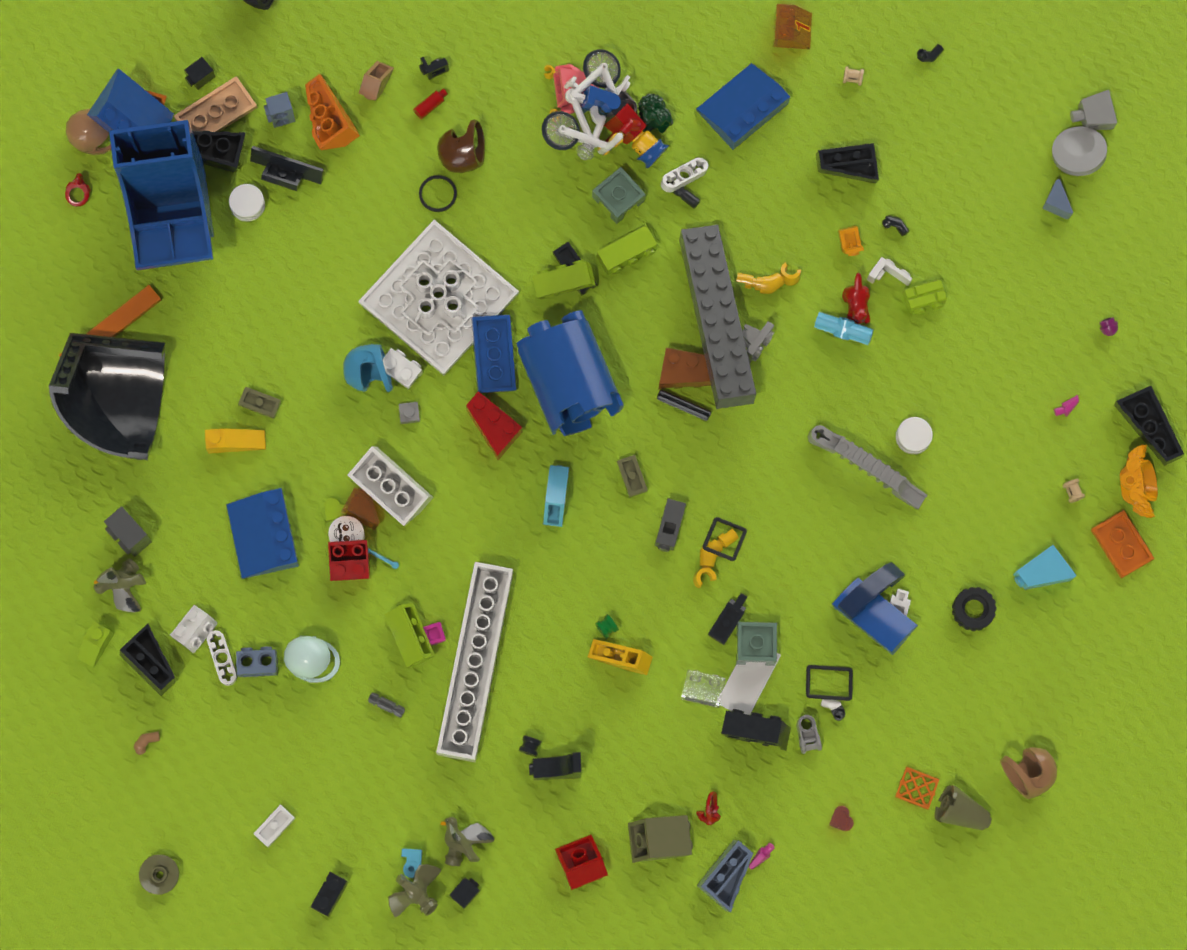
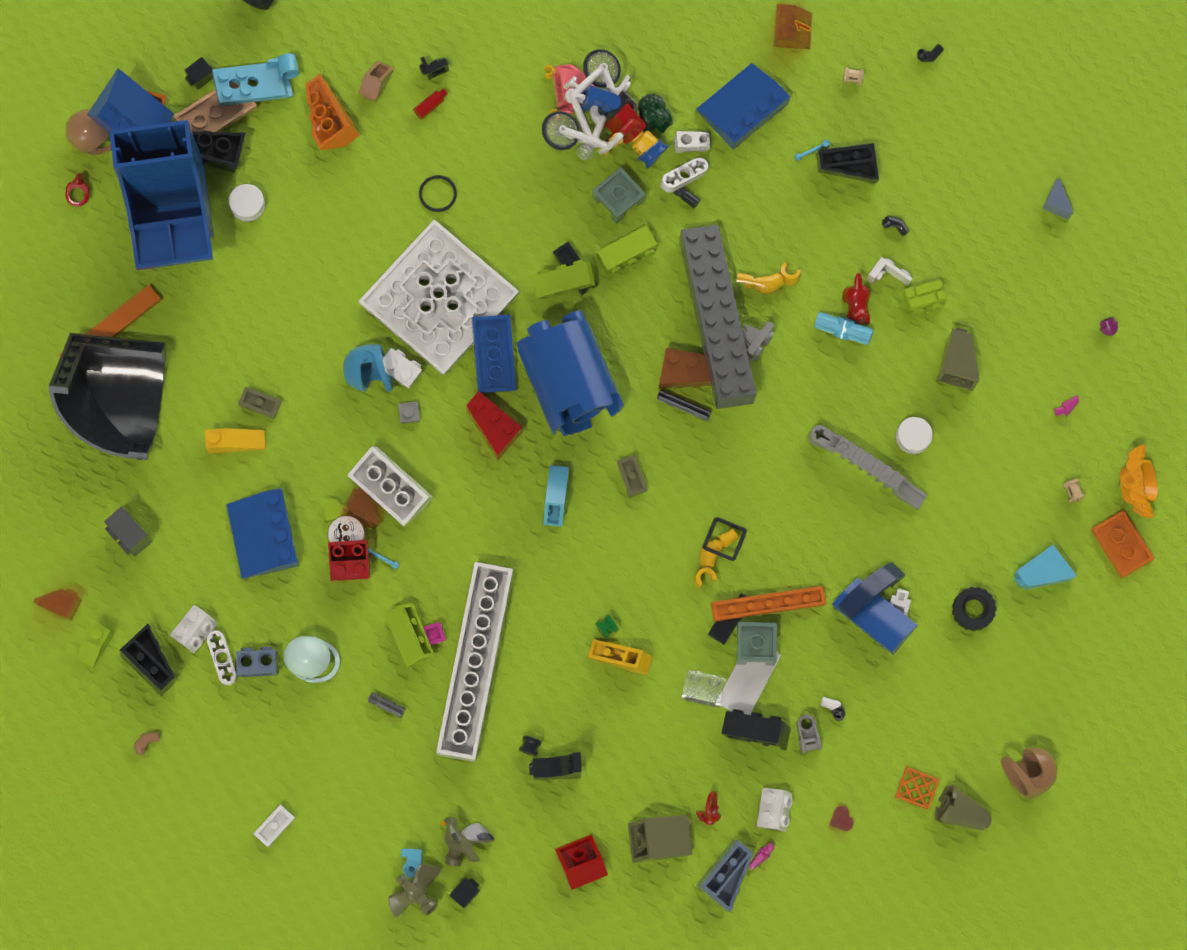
olive animal [94,558,146,612] -> none
olive dish [139,855,179,895] -> none
black bracket [250,146,324,191] -> none
sand blue brick [264,92,296,128] -> none
black brick [311,872,349,917] -> none
reddish brown piece [437,120,485,173] -> none
dark grey brick [655,499,686,552] -> none
black piece [806,665,853,701] -> none
light orange bracket [838,226,864,256] -> none
light grey piece [1052,127,1107,176] -> none
light grey torso [1070,90,1117,130] -> none
black wedge [1114,386,1184,466] -> none
none -> clear orange slope [33,589,82,621]
none -> medium azure hinge [212,53,299,106]
none -> white leg [674,131,710,153]
none -> orange tile [710,586,826,622]
none -> white bracket [757,788,793,832]
none -> medium azure hinge [795,140,830,161]
none -> olive slope [936,328,979,391]

